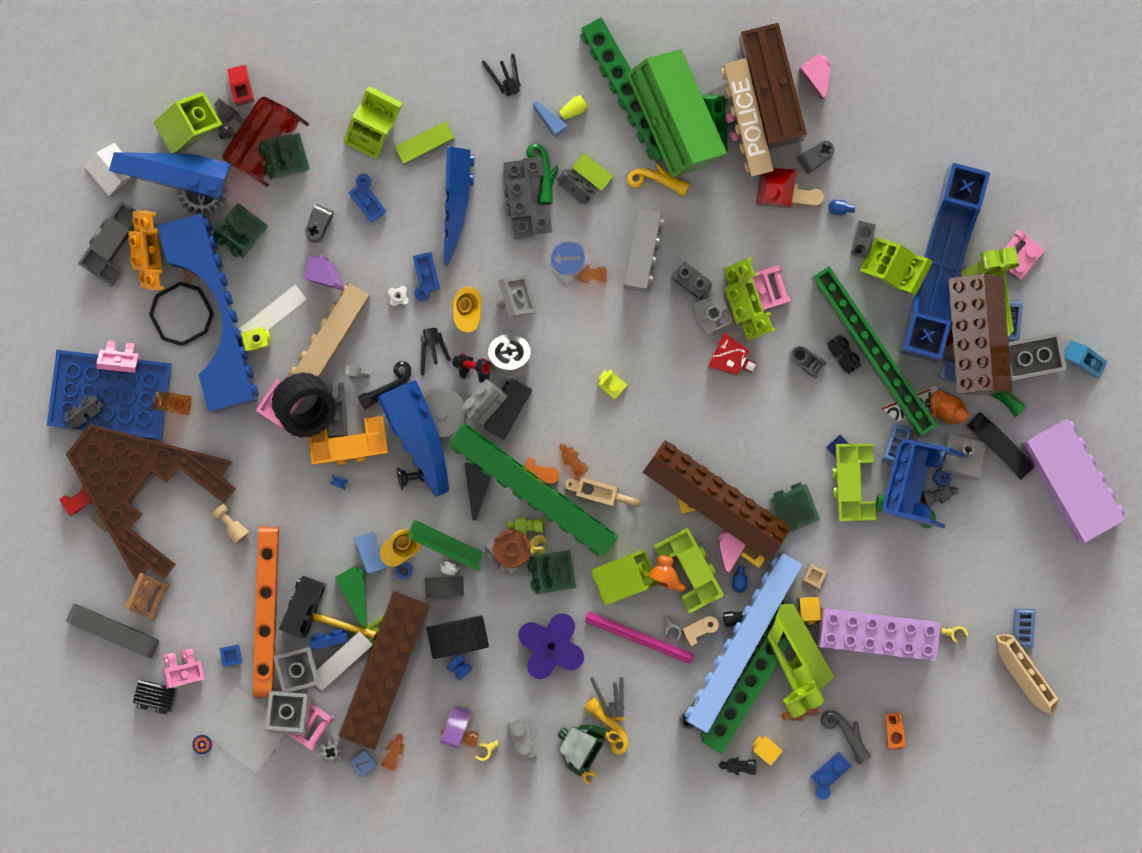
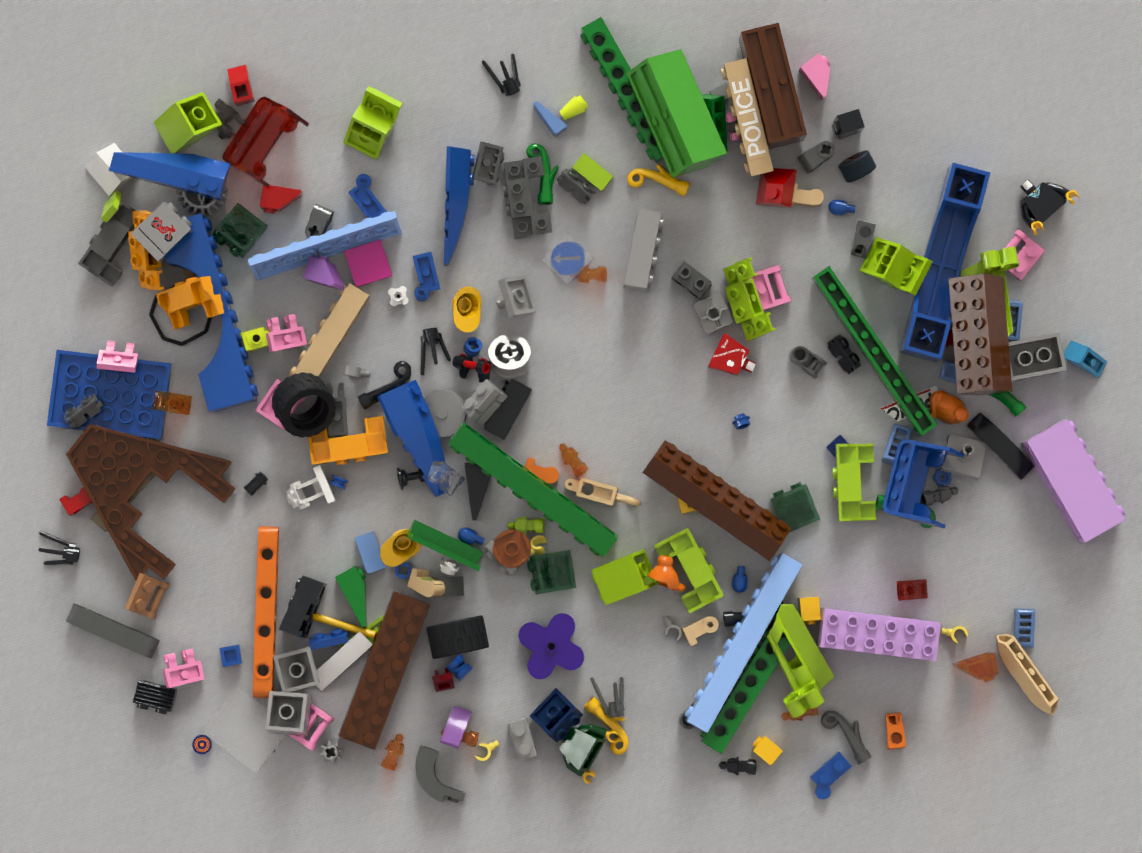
tan piece [211,504,250,544] -> none
white sticker [239,285,307,341] -> none
clear green plate [258,133,310,179] -> none
medium blue tile [350,750,377,777] -> none
lime tile [395,121,455,164] -> none
dark pink axle [585,612,694,664] -> none
neon yellow bracket [598,370,627,400] -> none
bright pink slope [718,529,746,573] -> none
yellow panel [740,545,765,568] -> none
tan tile [802,564,827,589] -> none
none -> black plant [38,531,80,565]
none -> lime tile [101,190,122,222]
none -> light grey panel [131,201,193,263]
none -> light orange bracket [156,276,224,330]
none -> black pin [244,471,268,496]
none -> light blue plate [248,211,402,281]
none -> red slope [259,184,303,214]
none -> bright pink plate [266,314,307,352]
none -> white tile [286,465,336,510]
none -> dark pink tile [344,239,392,287]
none -> tan leg [407,568,445,597]
none -> dark grey arch [416,745,466,803]
none -> clear slope [427,461,465,496]
none -> dark red tile [432,668,455,692]
none -> blue cylinder [458,527,485,545]
none -> blue bush [463,337,482,357]
none -> dark grey bracket [472,141,505,185]
none -> dark blue plate [530,688,583,743]
none -> blue plate [732,413,750,430]
none -> black brick [832,109,865,139]
none -> black wheel [838,150,876,183]
none -> clear red slope [897,579,928,601]
none -> clear orange slope [952,652,999,682]
none -> black torso [1020,179,1080,235]

